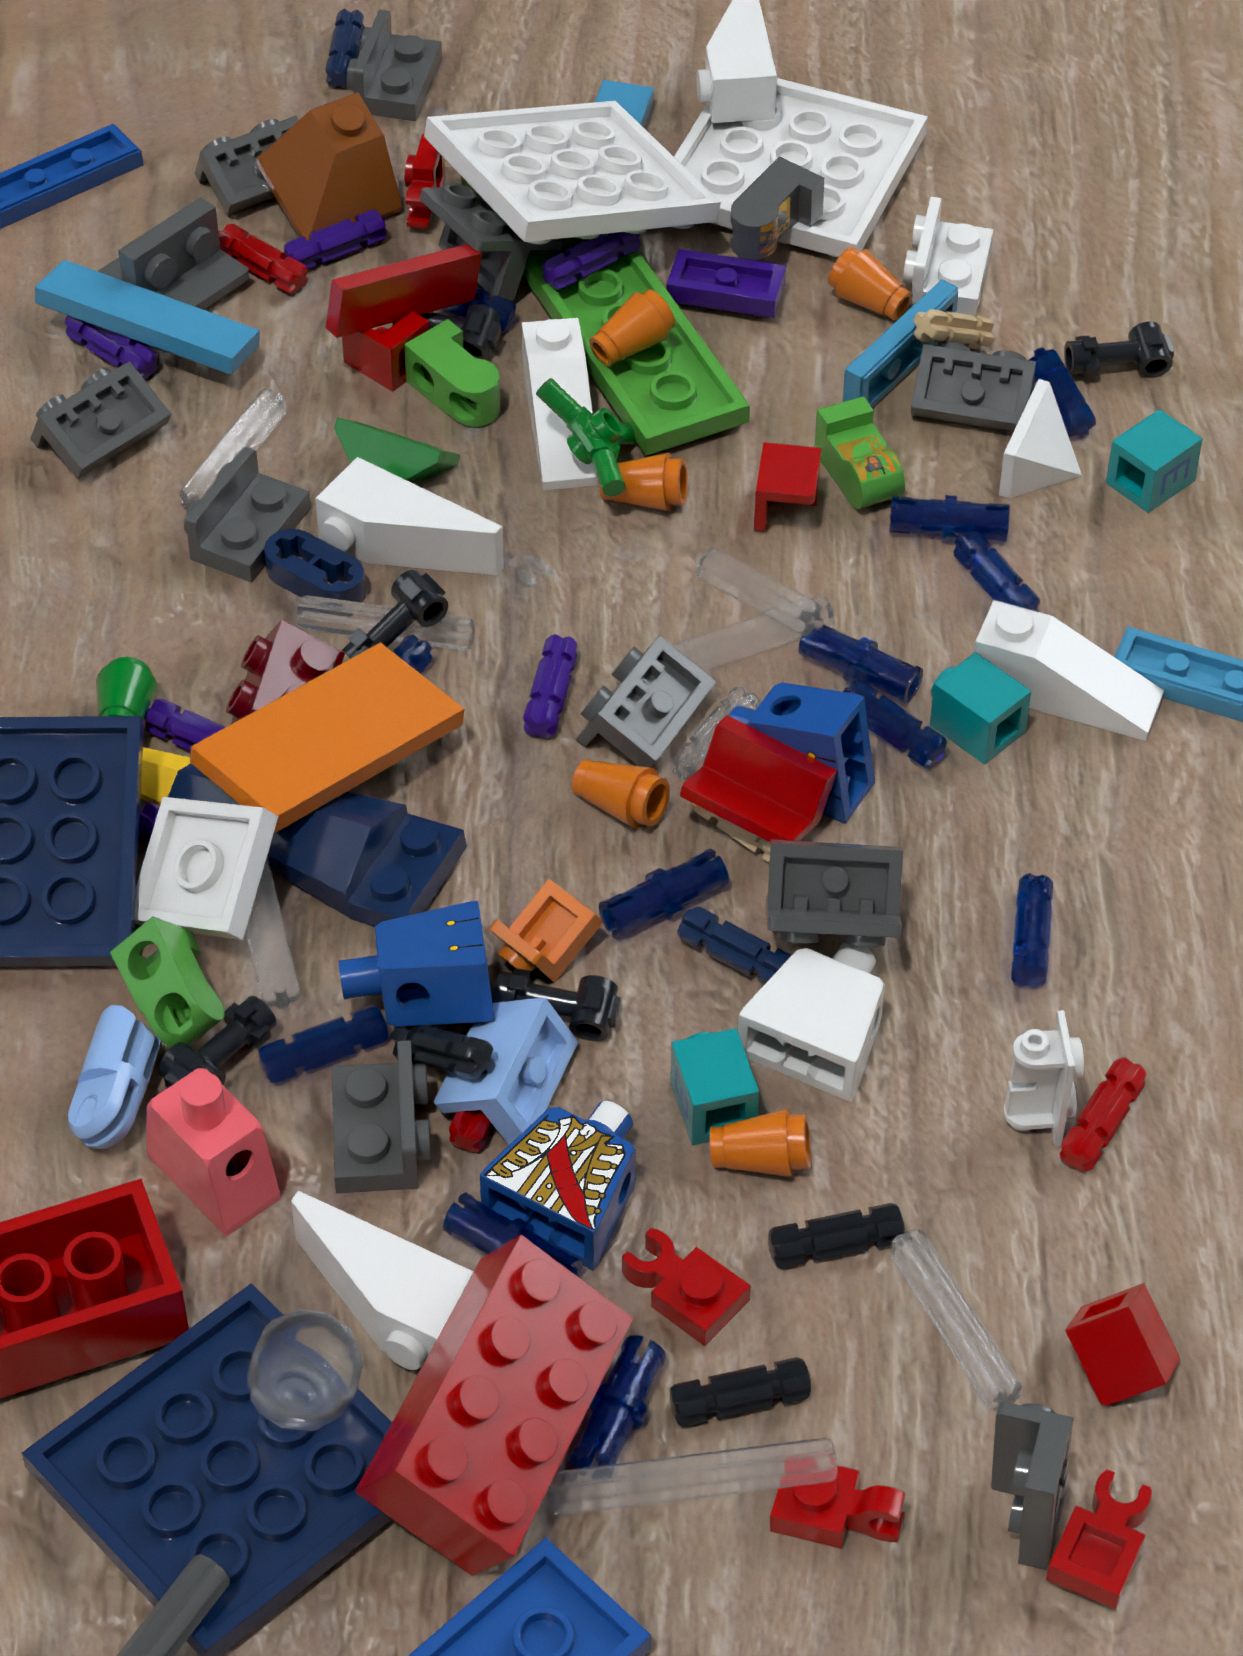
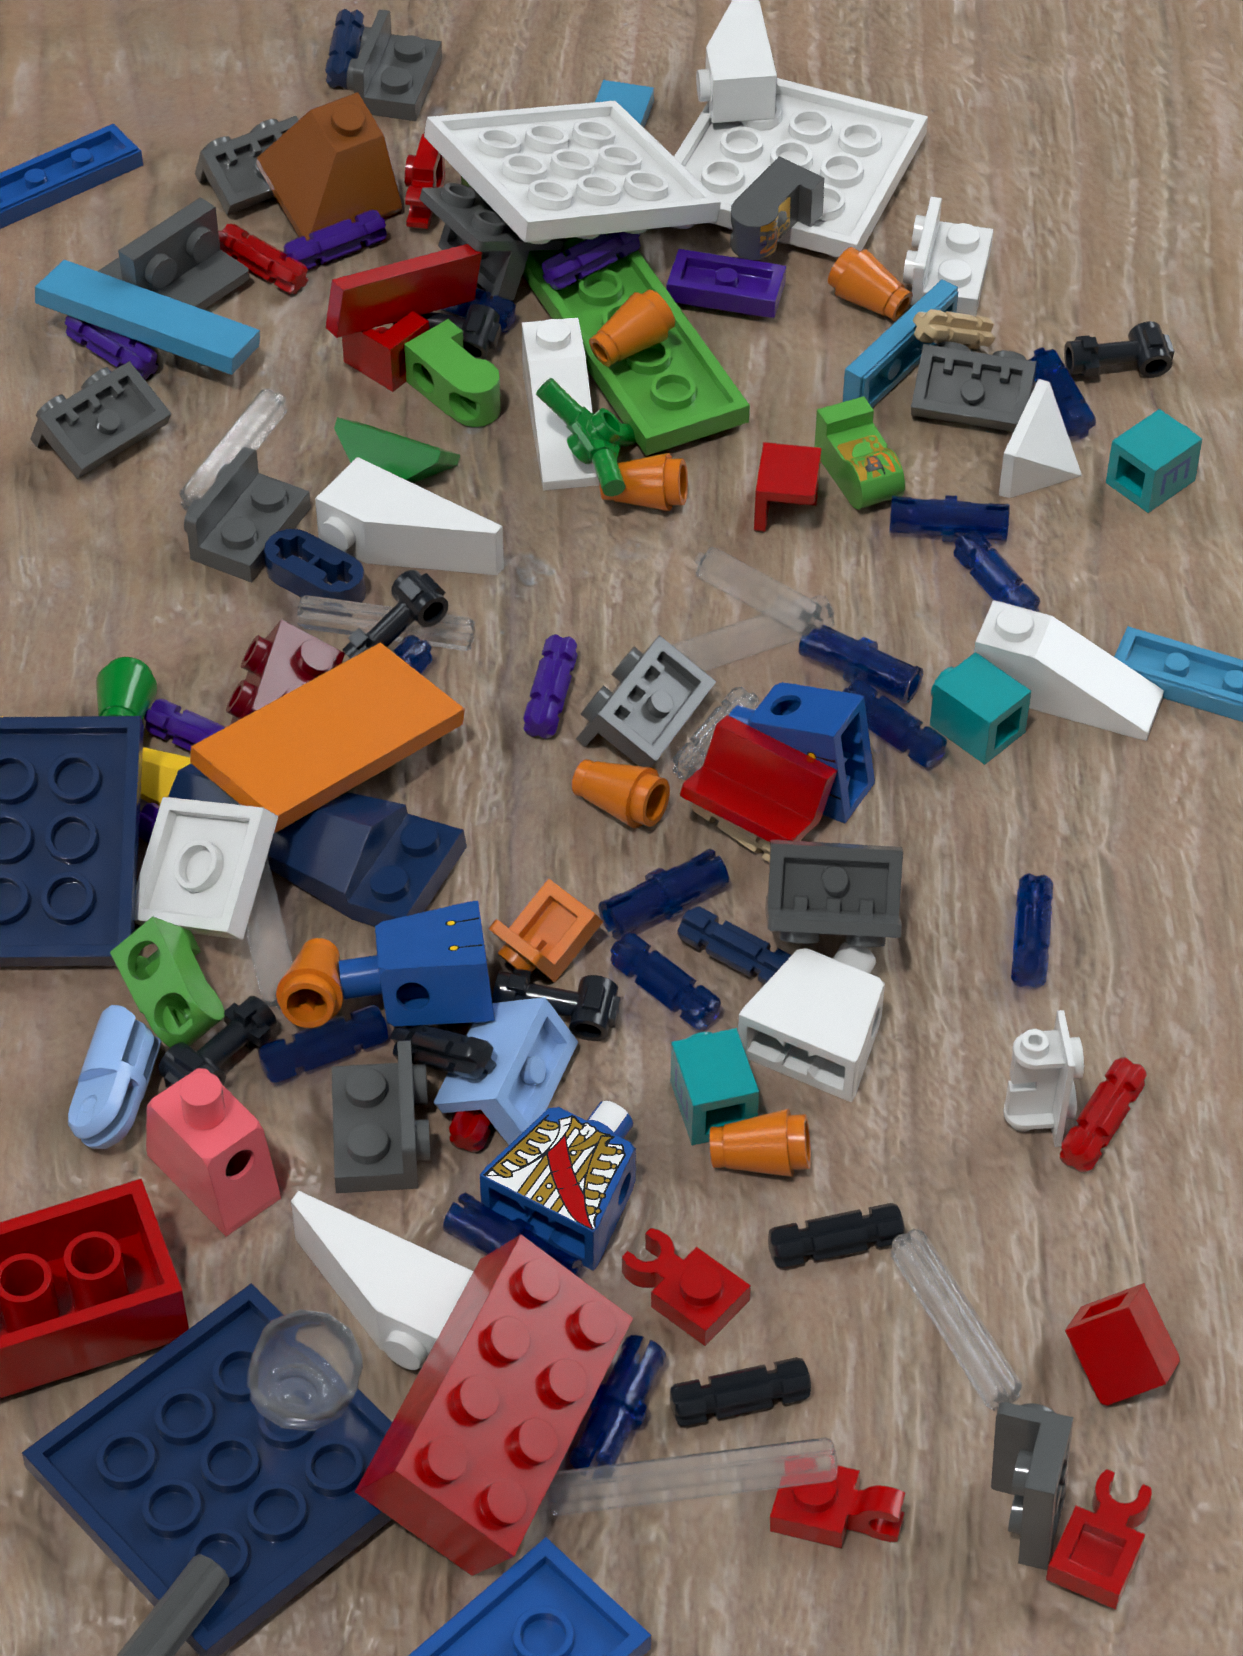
none -> orange cone [276,938,343,1028]
none -> clear blue axle [610,932,721,1030]

